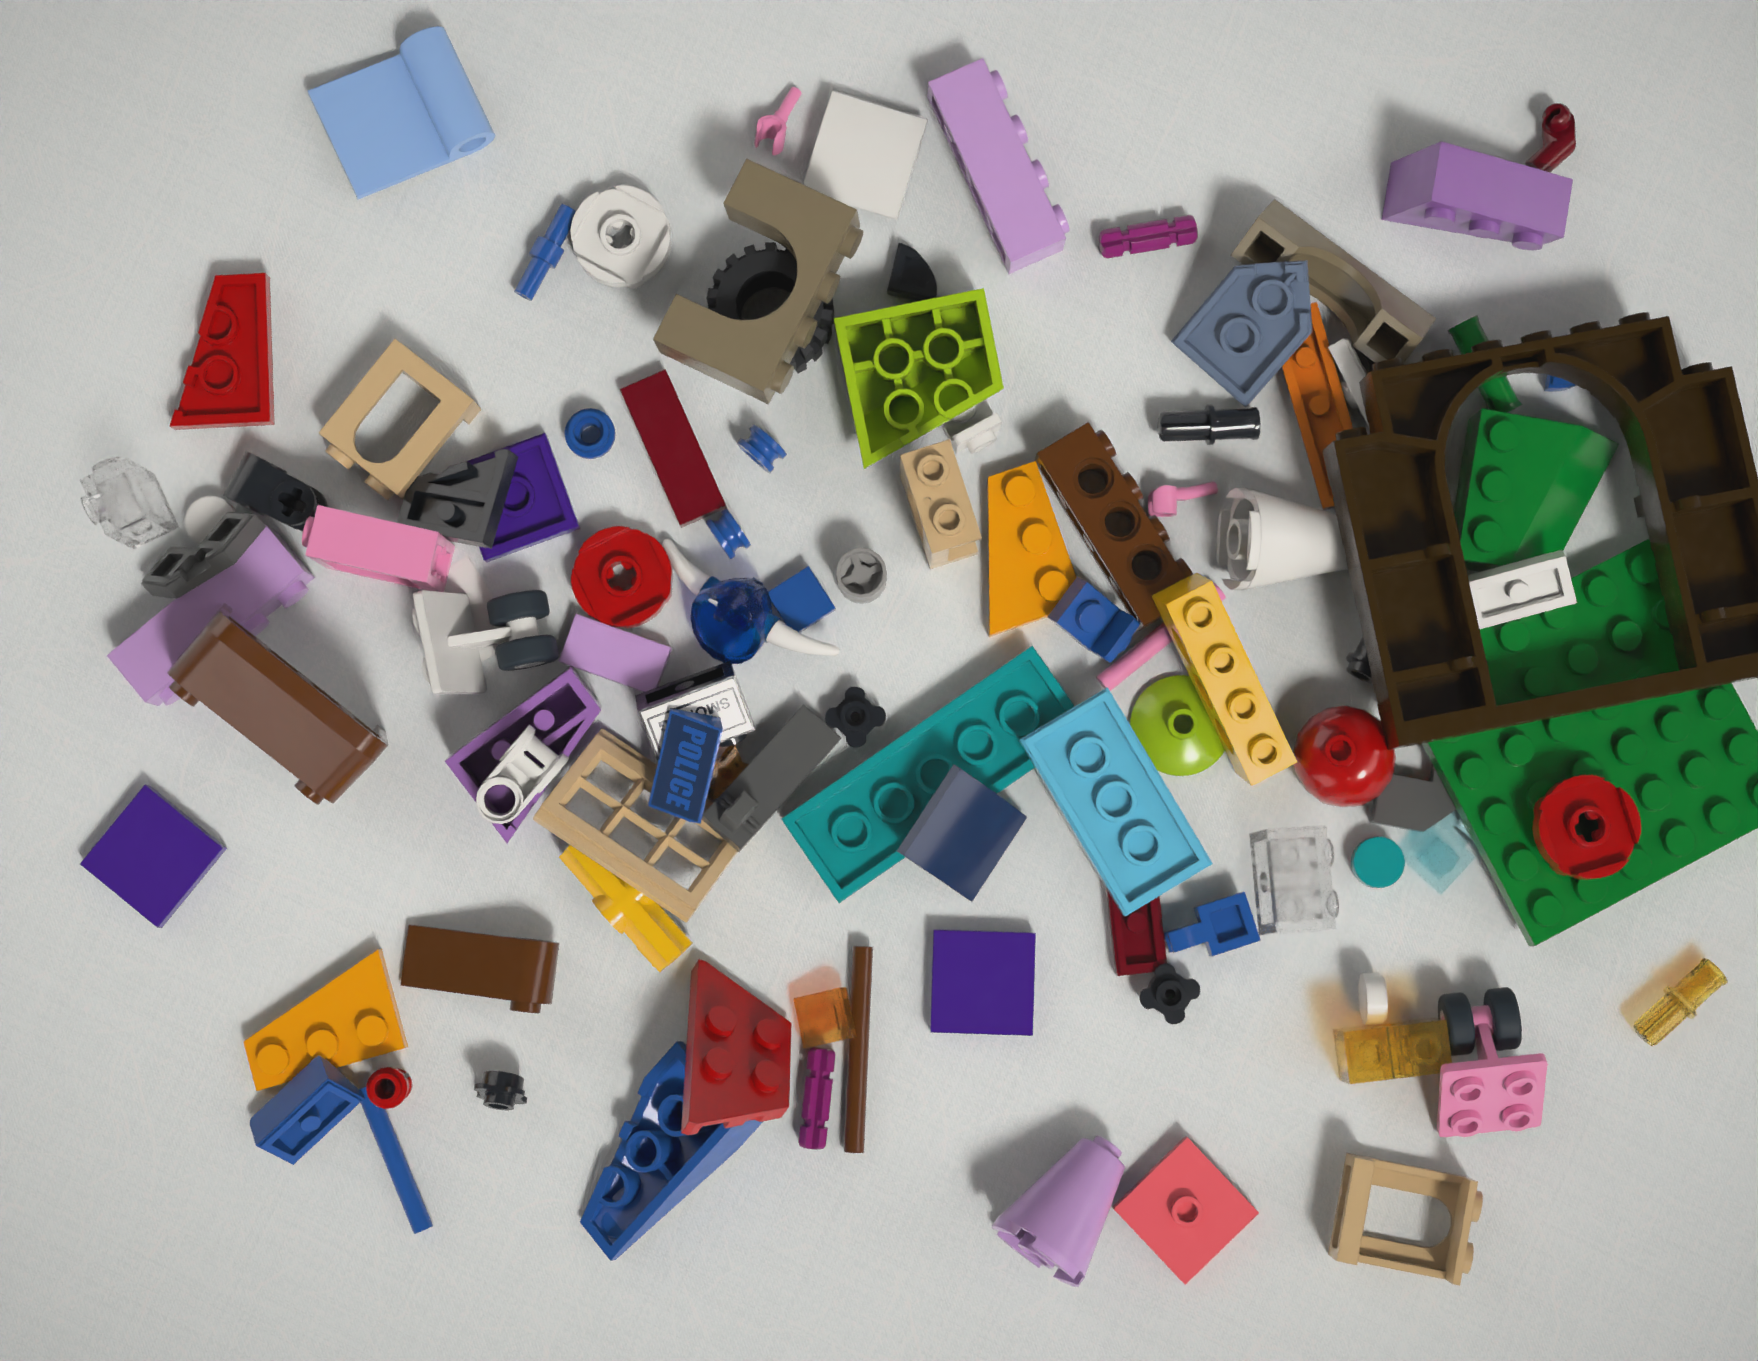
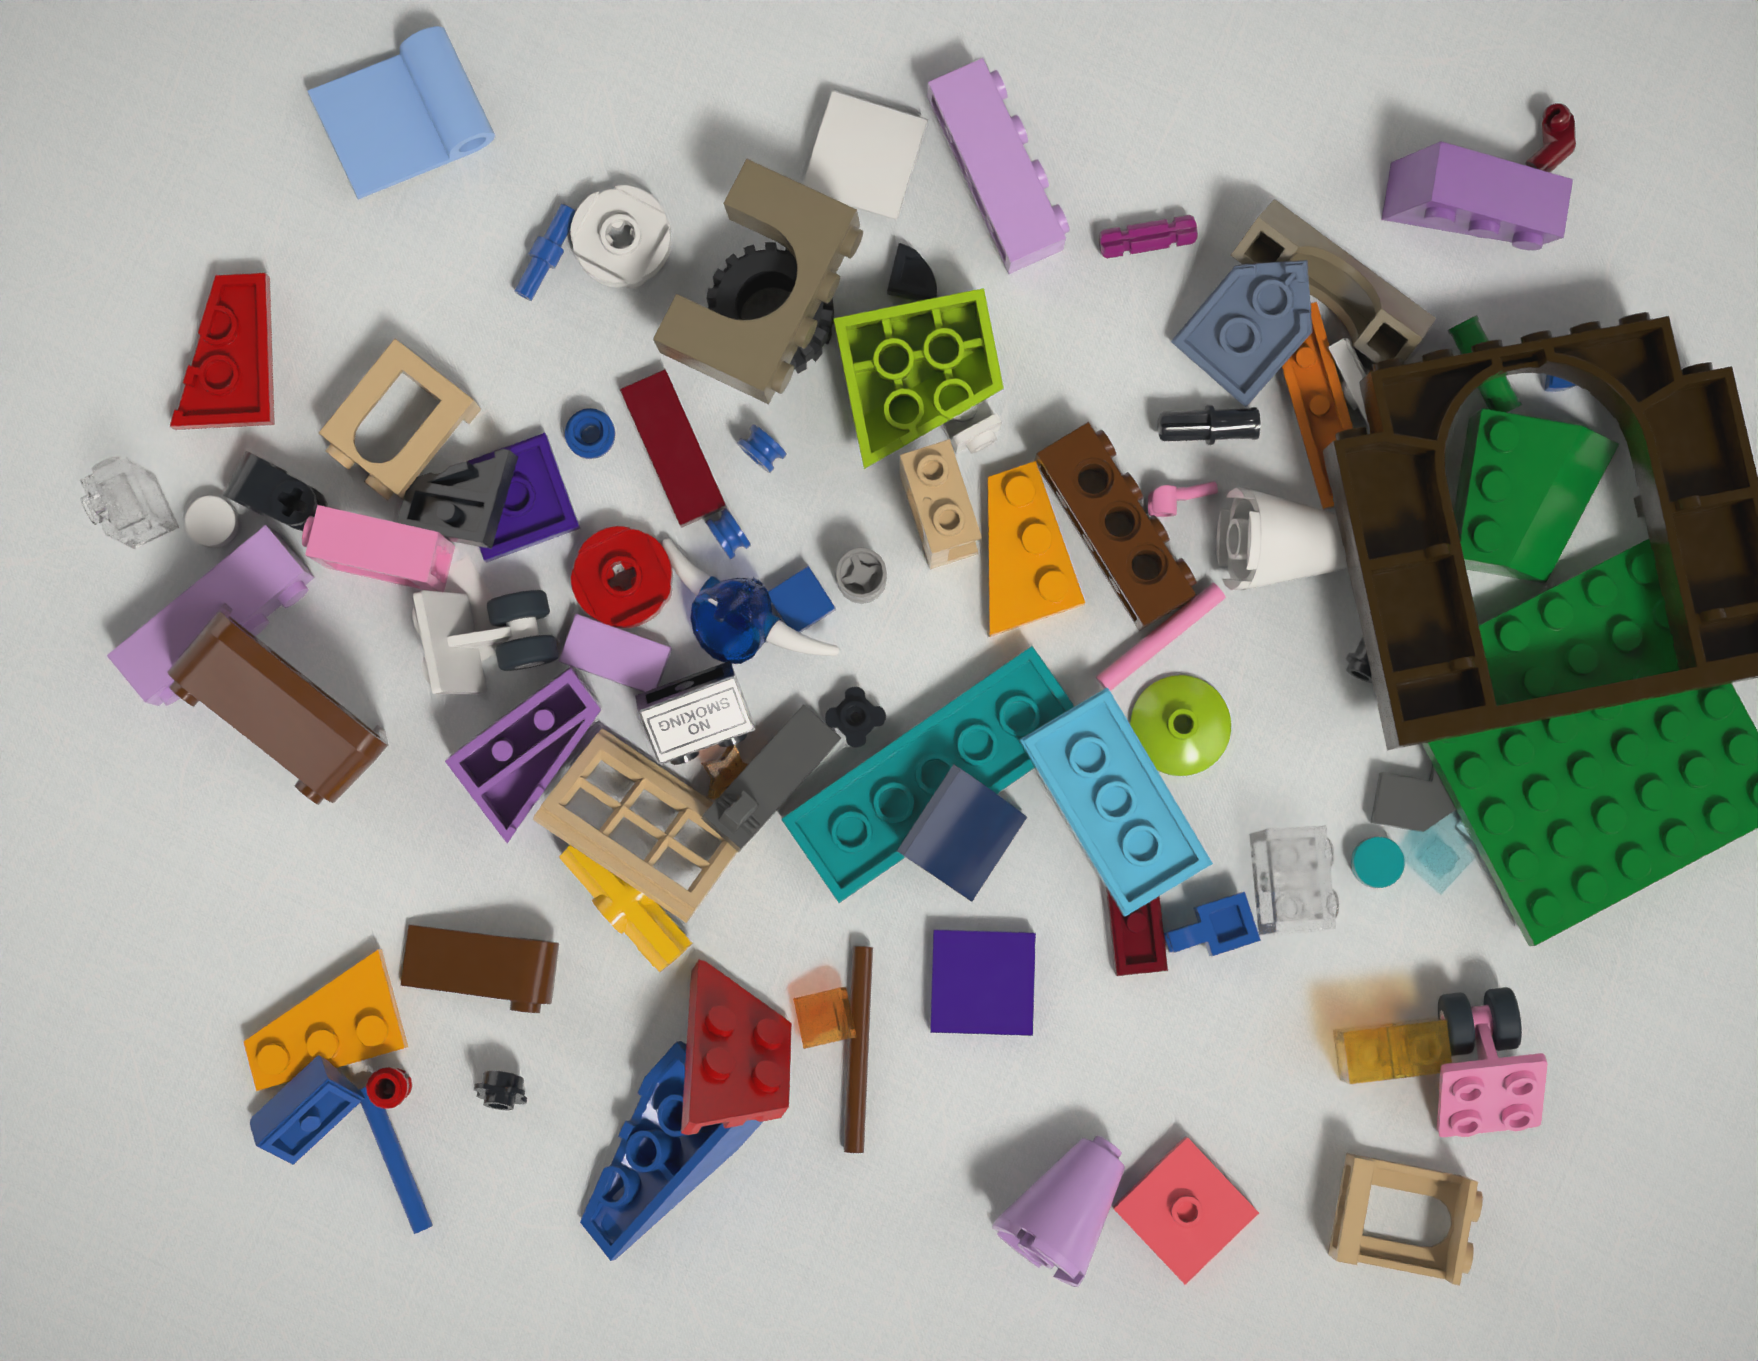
dark purple tile [80,785,227,928] -> none
dark grey tile [141,512,266,599] -> none
white piece [476,724,569,824] -> none
slope [648,708,723,824] -> none
bright pink hand [754,87,802,155] -> none
magenta axle [798,1047,836,1150] -> none
blue bracket [1047,577,1140,662] -> none
black plate [1139,963,1200,1024] -> none
yellow brick [1152,573,1297,786] -> none
red cylinder [1293,705,1396,807] -> none
white tile [1358,972,1388,1025] -> none
white panel [1468,550,1577,629] -> none
red plate [1533,775,1641,880] -> none
clear yellow axle [1633,958,1728,1046] -> none

